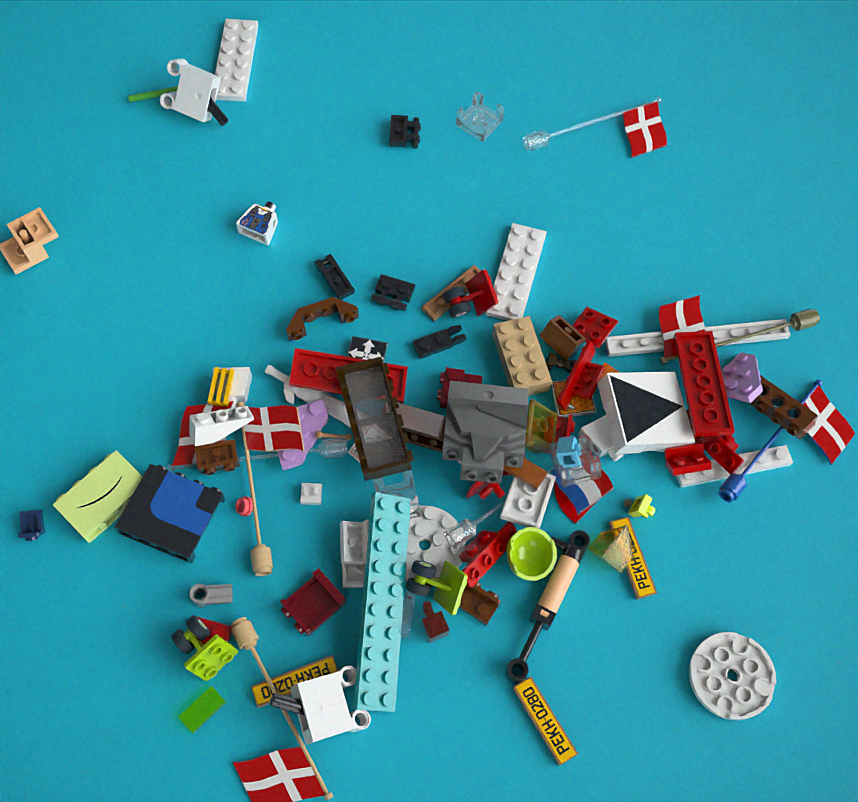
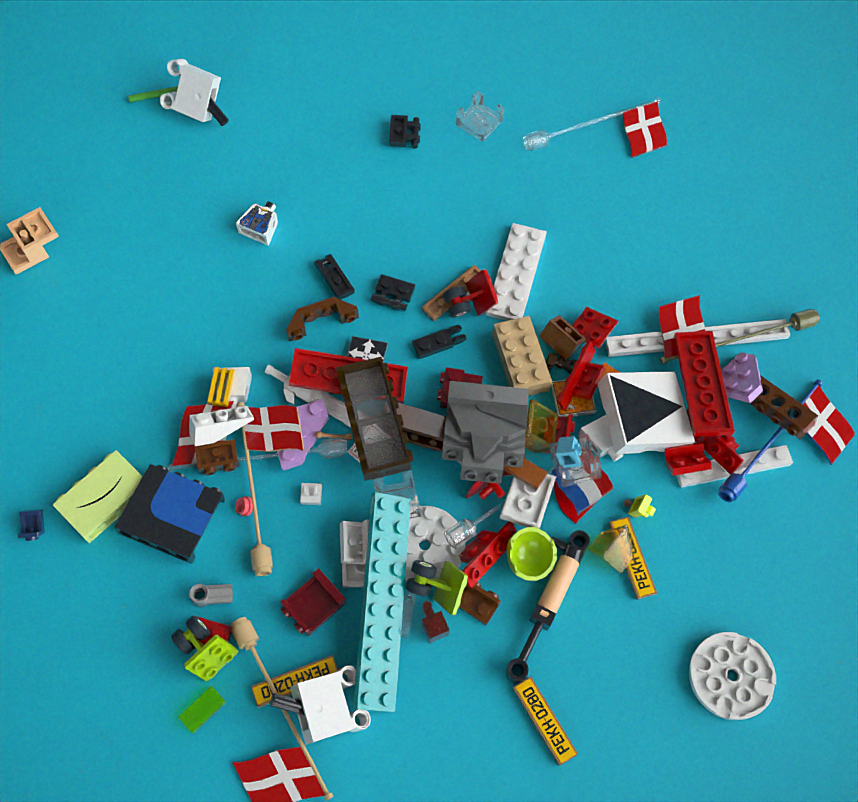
white plate [215,19,258,102] -> none

